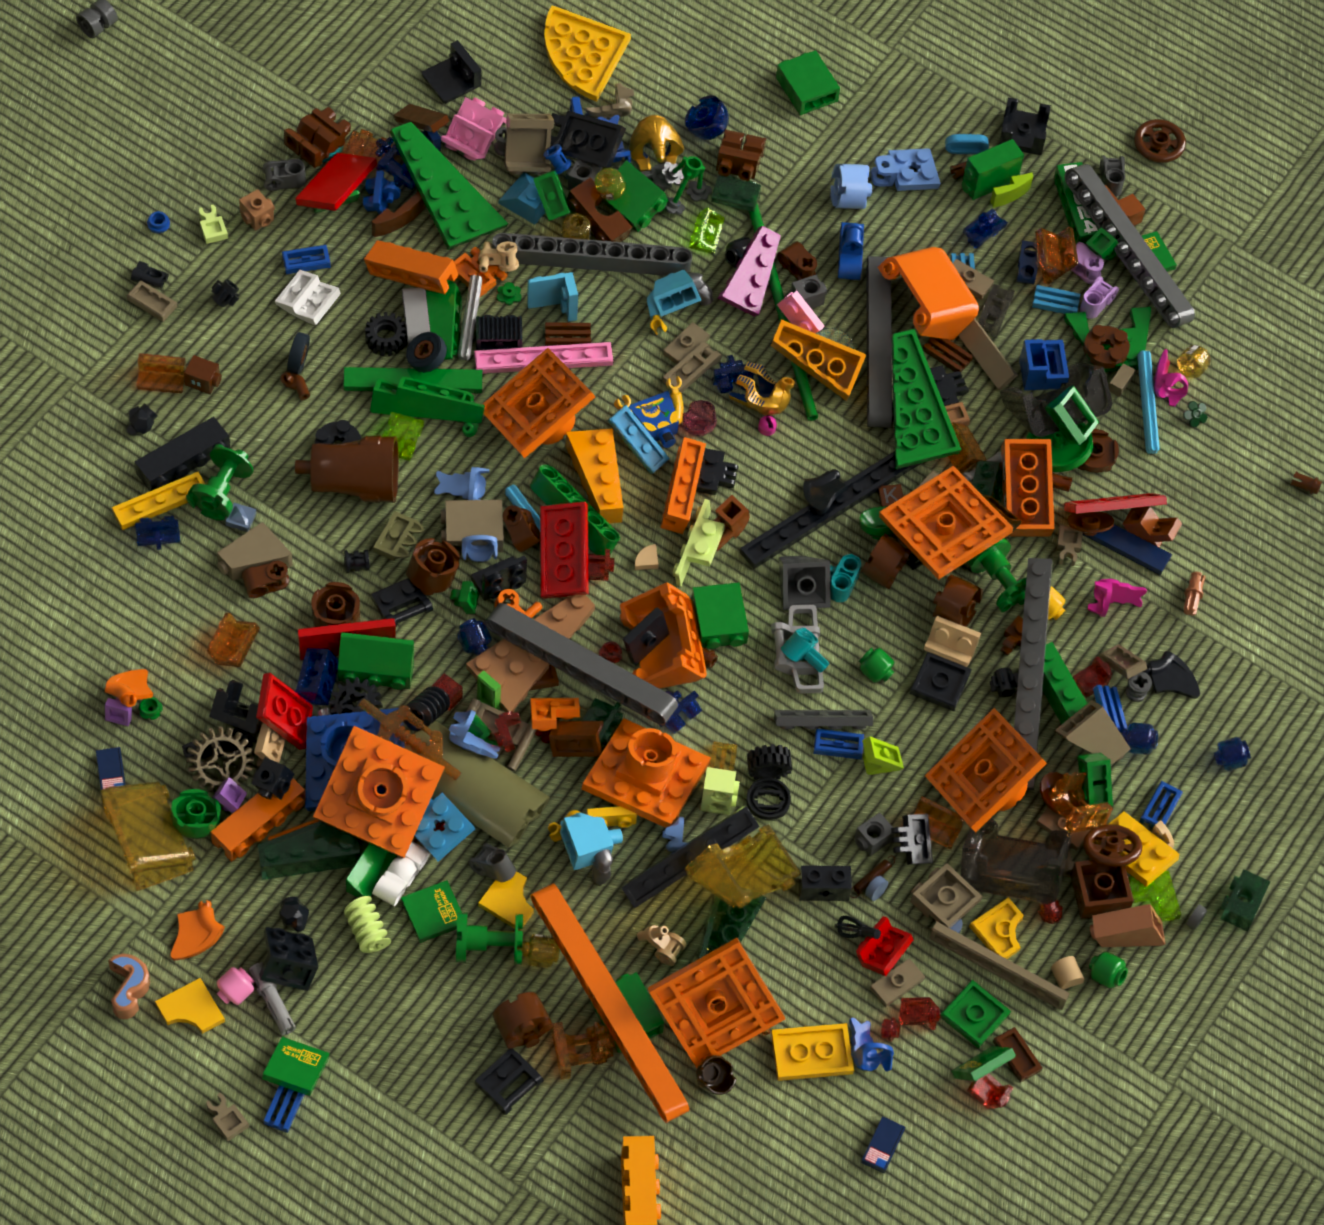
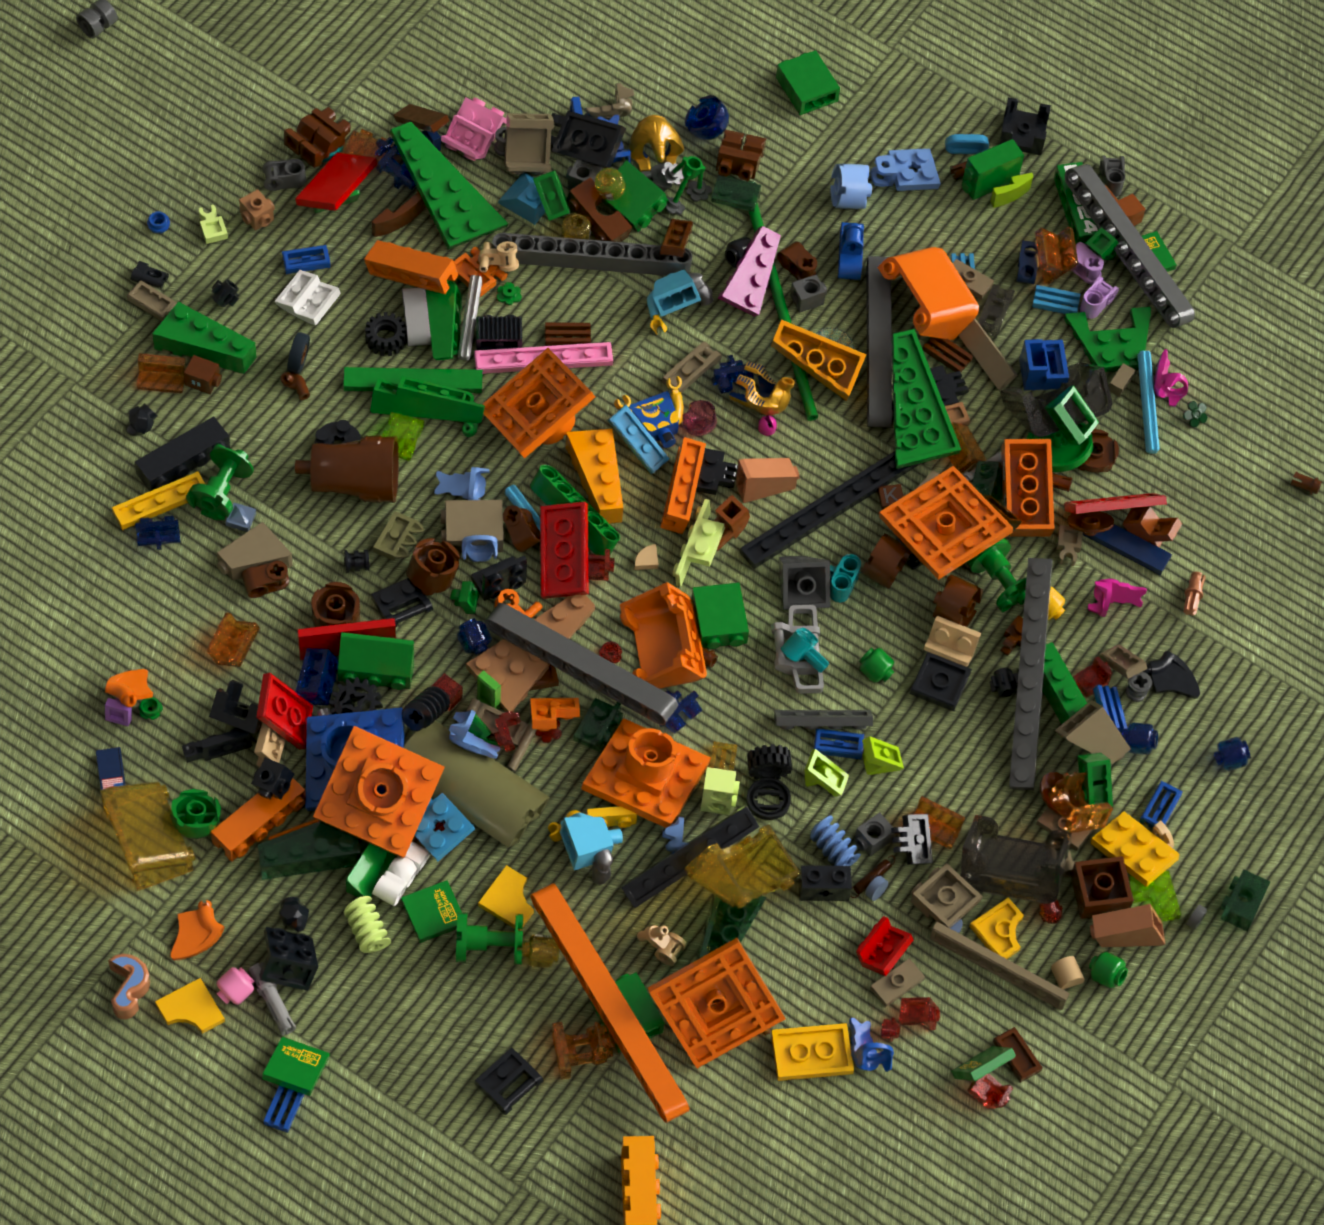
dark tan gear [186,726,254,792] -> none
dark tan plate [206,1093,249,1142] -> none
medium lavender tile [212,777,247,813] -> none
clear orange bar [358,698,462,780] -> none
blue hips [363,170,401,215] -> none
black bush [406,332,447,373] -> none
black bracket [422,40,482,104] -> none
dark grey piece [468,843,516,882] -> none
reddish brown brick [493,992,553,1049] -> none
medium azure bracket [527,272,578,322] -> none
blue bush [543,144,572,174] -> none
yellow plate [544,5,631,102] -> none
reddish brown panel [549,721,604,757] -> none
black plate [623,607,669,666] -> none
dark tan plate [663,322,710,364] -> none
clear neon green slope [688,207,725,254] -> none
dark brown hair [696,1055,737,1095] -> none
bright pink bracket [777,291,825,333] -> none
black arm [803,469,848,514] -> none
black piece [835,915,881,939] -> none
green piece [859,507,894,540] -> none
dark blue tile [861,1116,906,1174] -> none
orange piece [925,708,1047,832] -> none
green tile [940,980,1011,1049] -> none
clear blue hips [963,208,1008,248] -> none
reddish brown plate [1083,325,1130,369] -> none
reddish brown plate [1083,824,1143,867] -> none
reddish brown plate [1134,119,1186,163] -> none
clear yellow head [1177,345,1211,378] -> none
none -> green wedge [152,302,257,374]
none -> reddish brown tile [660,219,693,257]
none -> nougat slope [735,458,799,503]
none -> lime slope [804,749,849,797]
none -> medium blue piece [810,816,861,866]

